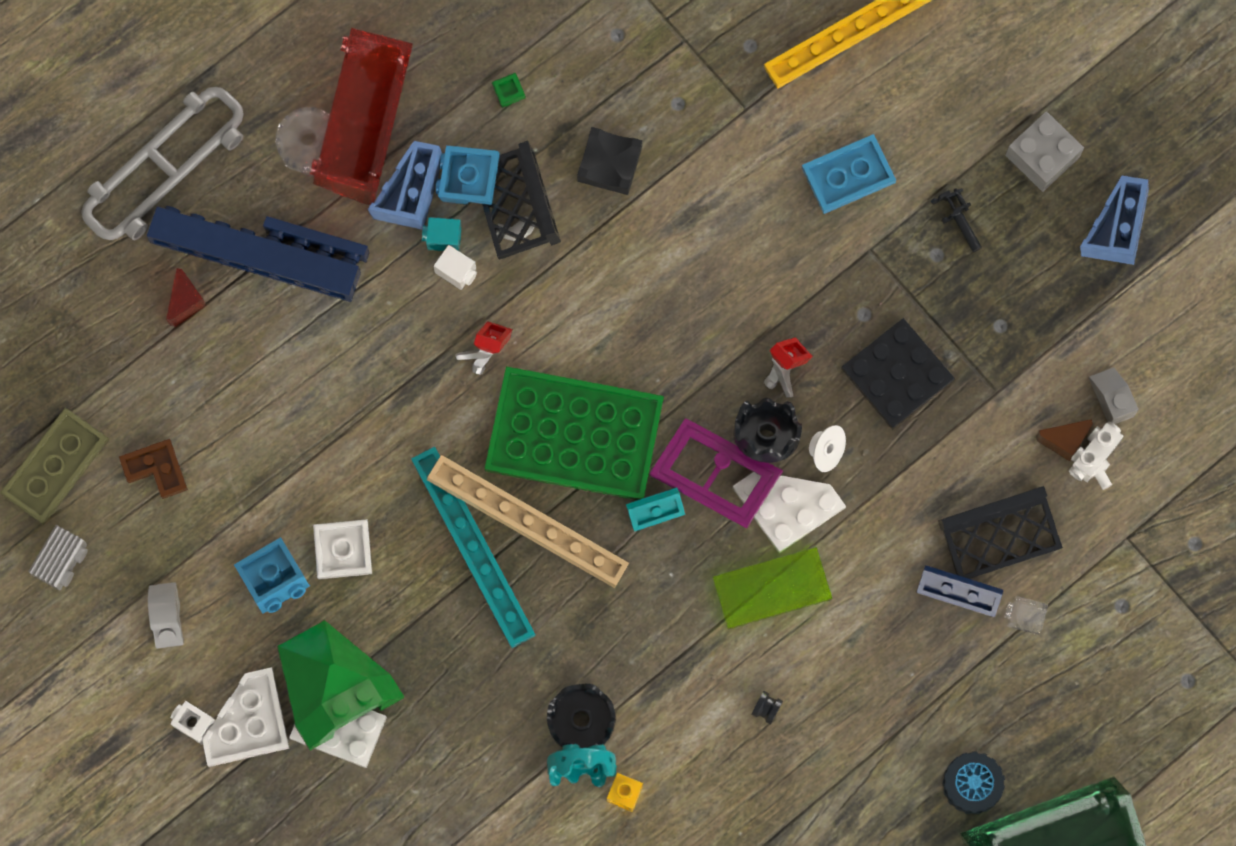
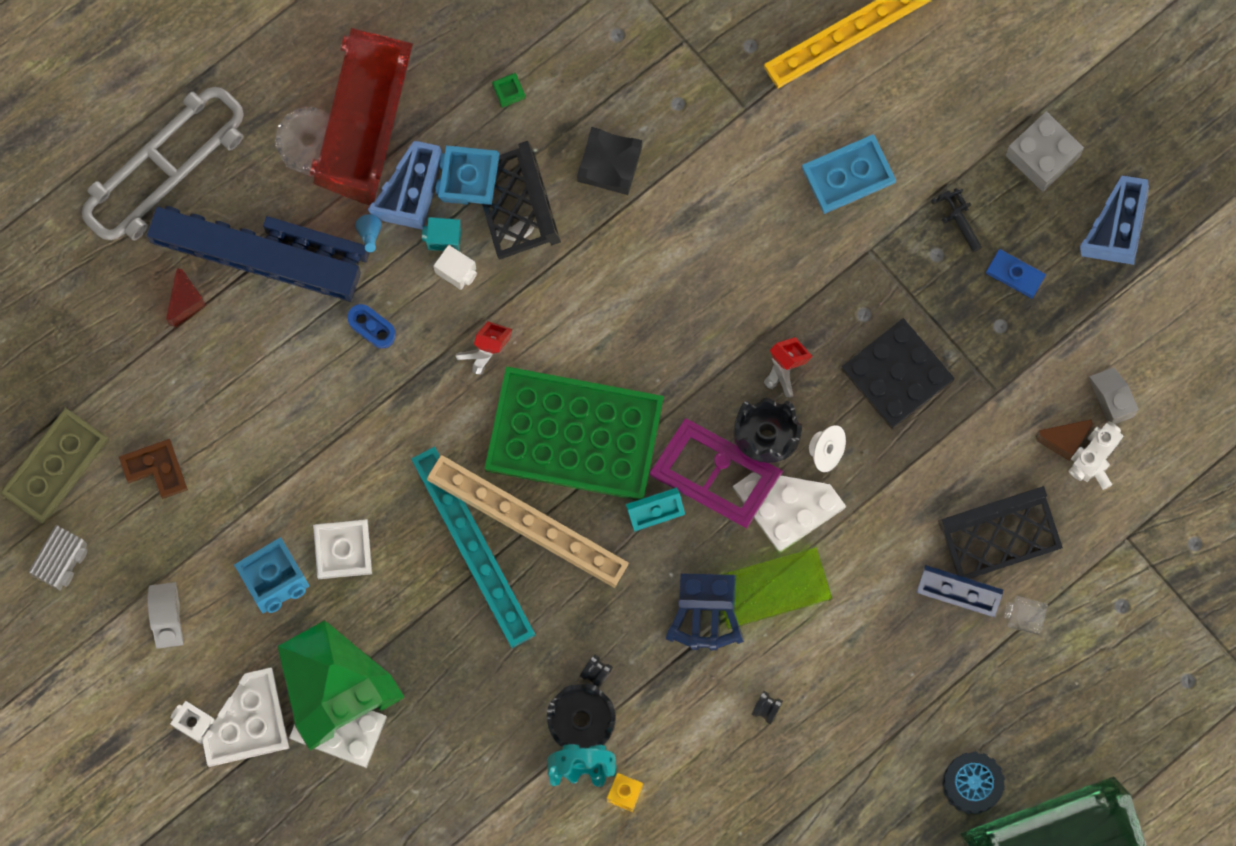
none -> blue plate [347,304,396,349]
none -> dark azure cone [355,214,382,252]
none -> black wheel [580,655,613,688]
none -> dark blue plate [666,574,744,651]
none -> blue plate [986,249,1046,299]

